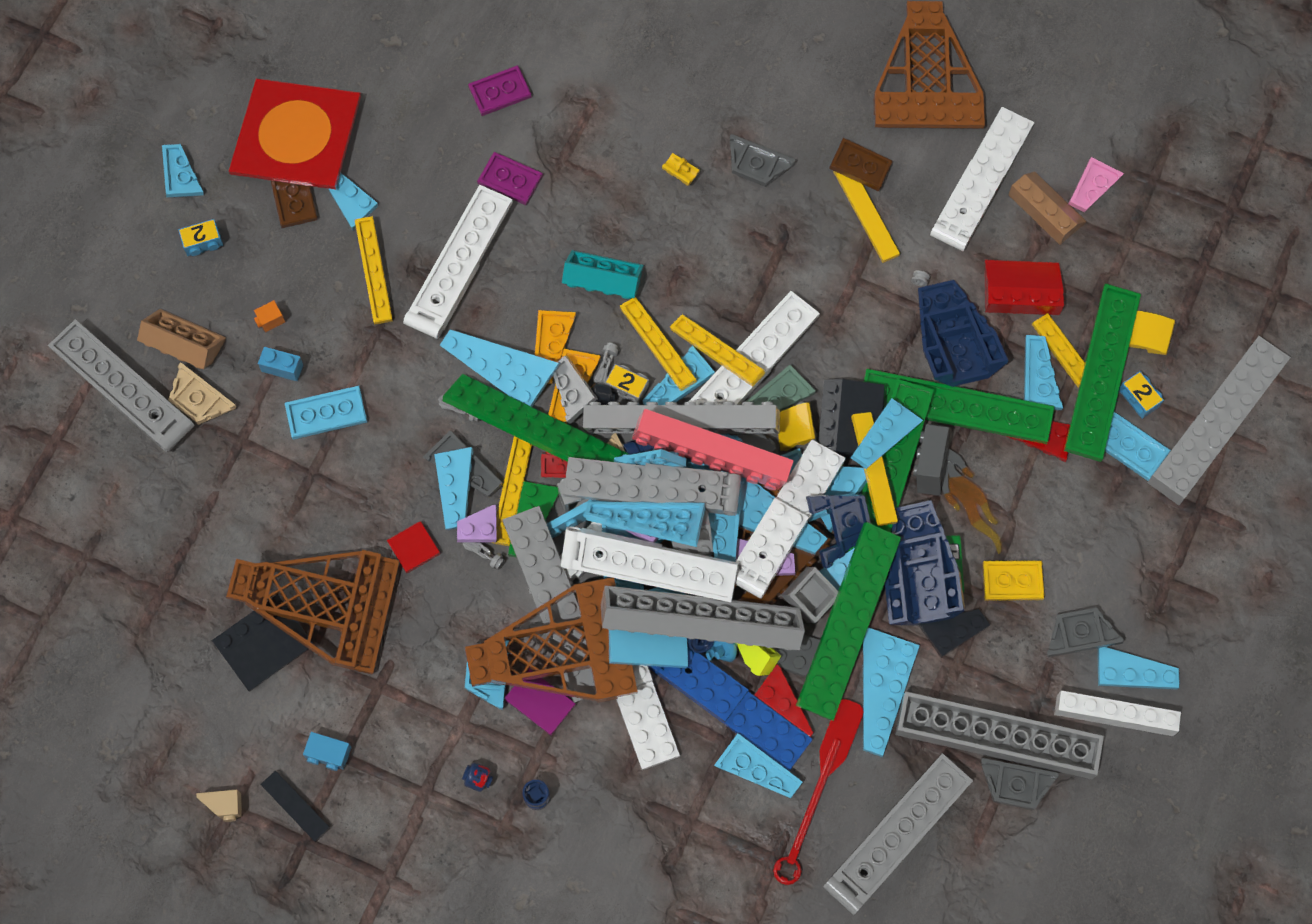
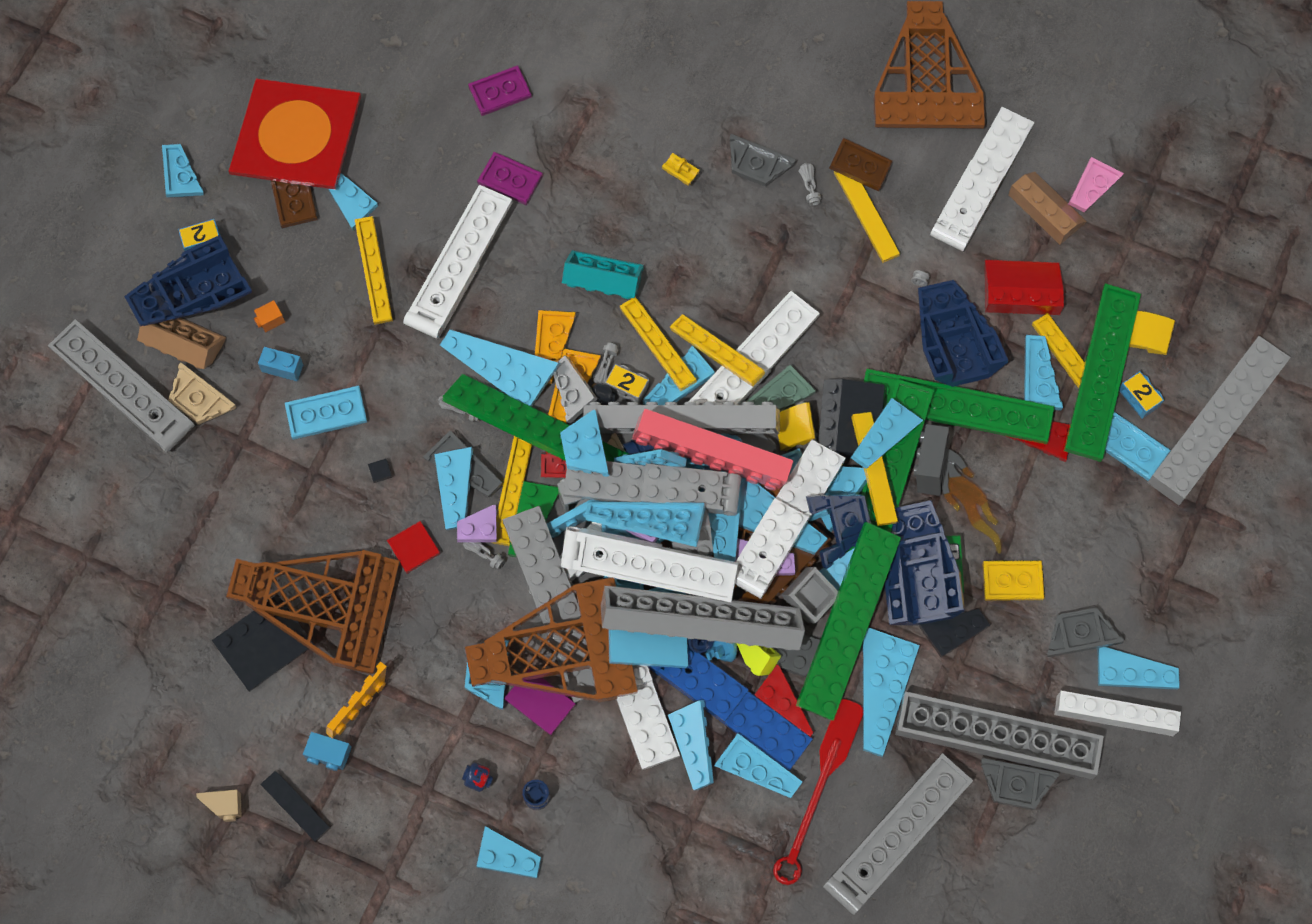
none -> dark blue wedge [124,235,252,327]
none -> light orange wing [326,661,387,739]
none -> black tile [368,459,392,483]
none -> medium azure wing [477,826,541,878]
none -> medium azure wing [560,410,609,477]
none -> medium azure wing [668,700,714,790]
none -> light grey piece [799,163,821,206]

